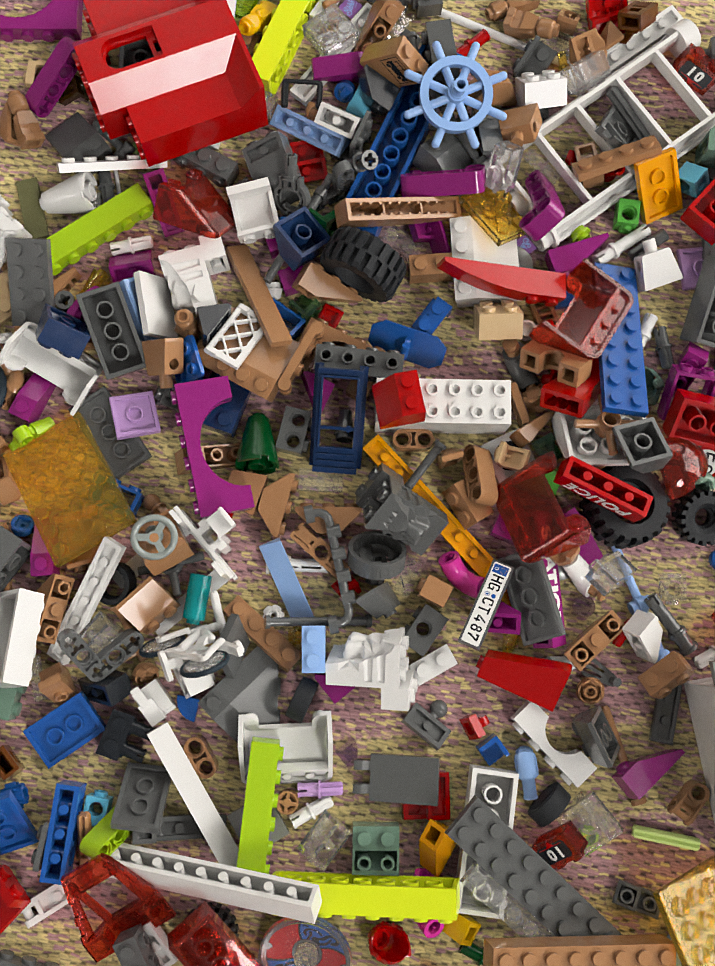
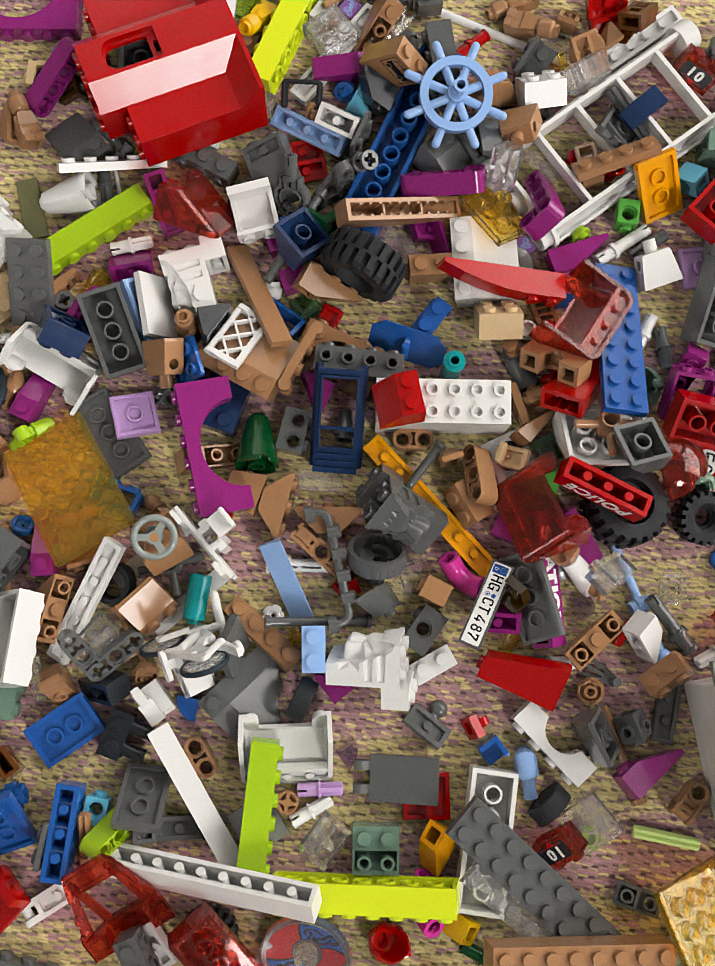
none -> teal brick [440,350,466,379]
none -> dark brown bracket [500,575,531,615]
none -> dark grey brick [613,707,652,746]
none -> dark blue slope [619,85,668,131]

